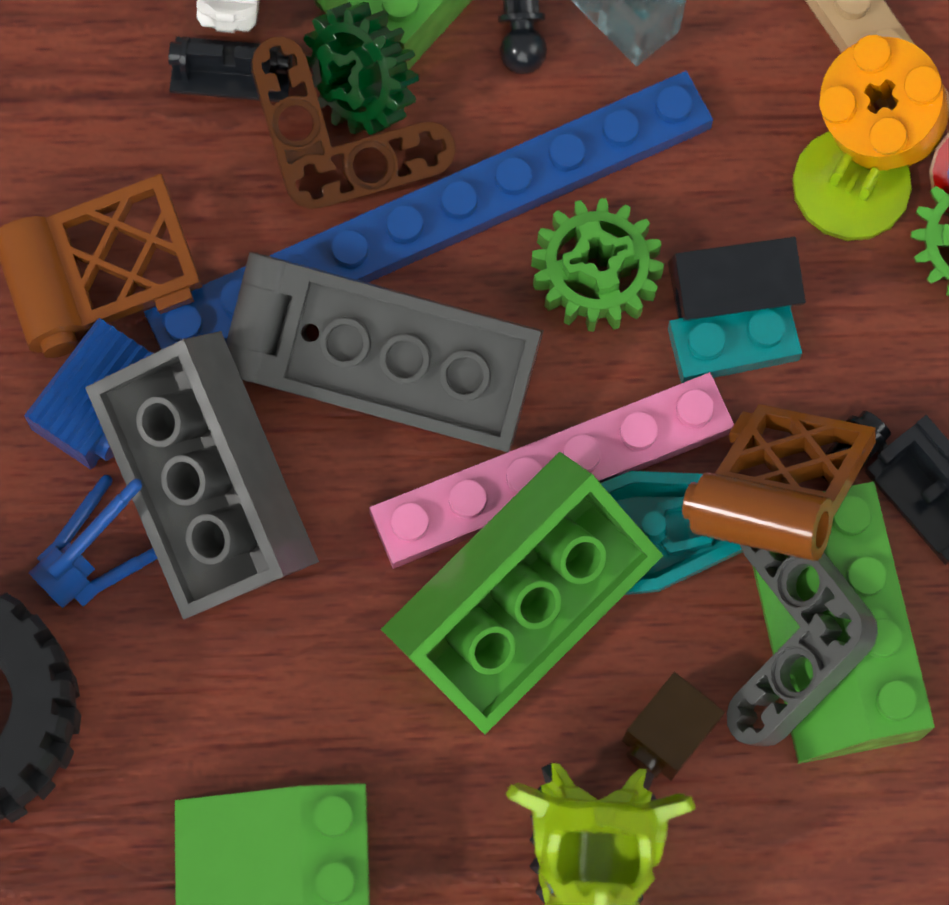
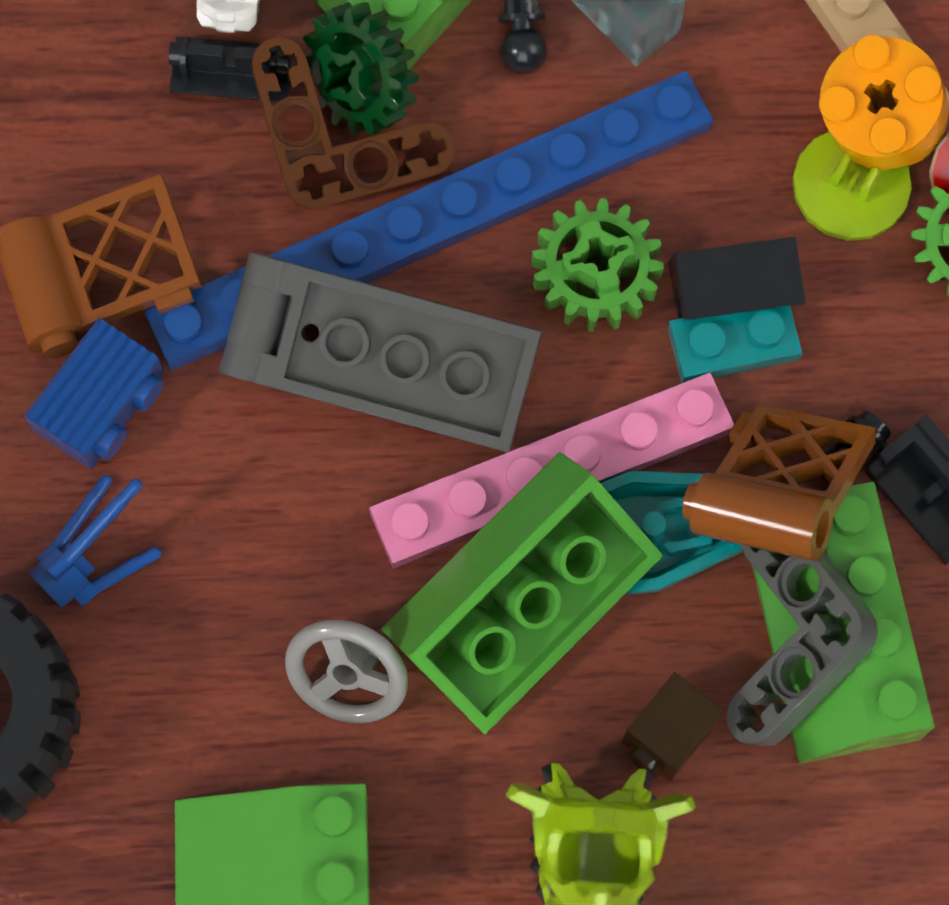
dark grey slope [85,331,319,620] -> none
none -> light grey piece [285,619,408,724]

